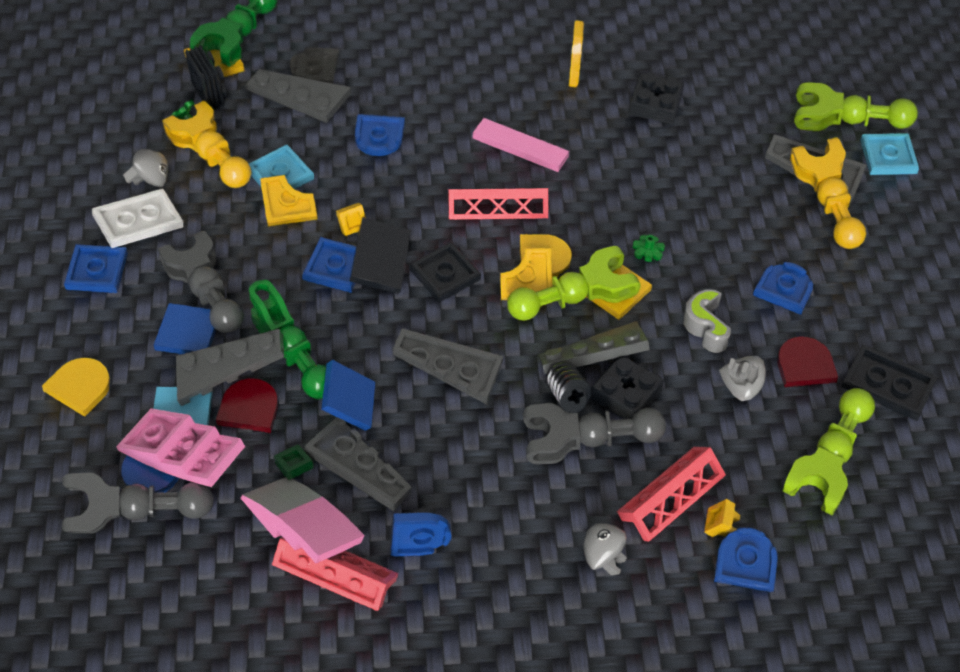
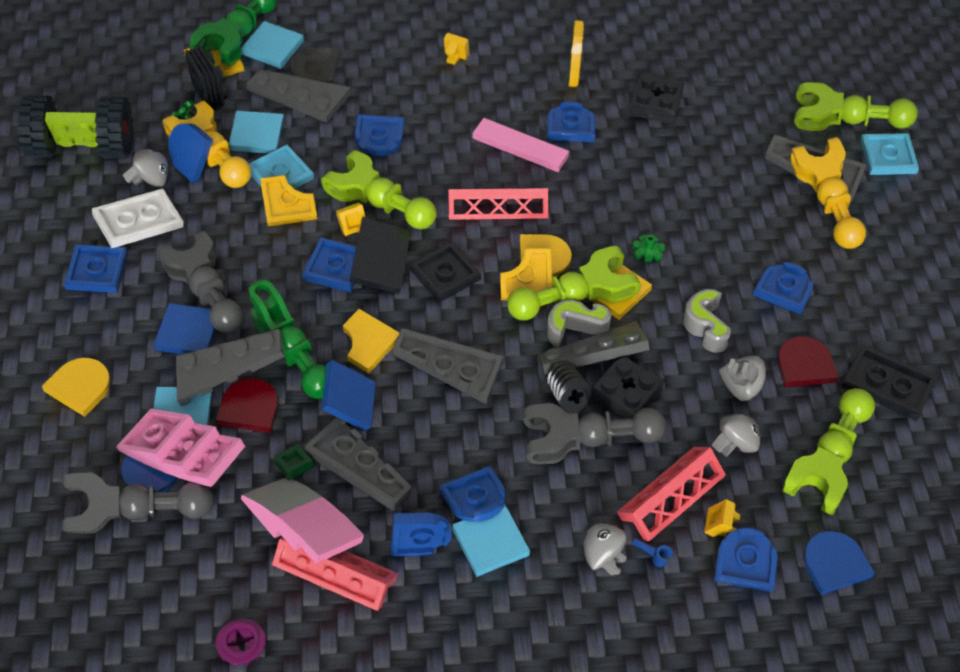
none -> black plate [17,95,133,158]
none -> blue tile [168,124,213,182]
none -> magenta gear [216,619,265,667]
none -> medium azure tile [229,111,284,154]
none -> medium azure tile [241,21,304,69]
none -> lime piece [321,150,437,229]
none -> yellow tile [343,309,400,374]
none -> blue tile [439,466,506,522]
none -> yellow tile [444,33,469,65]
none -> medium azure tile [452,505,530,577]
none -> blue tile [547,102,595,142]
none -> light grey animal [547,300,611,348]
none -> blue hand [632,538,673,567]
none -> light grey piece [711,414,760,457]
none -> blue tile [804,531,875,595]

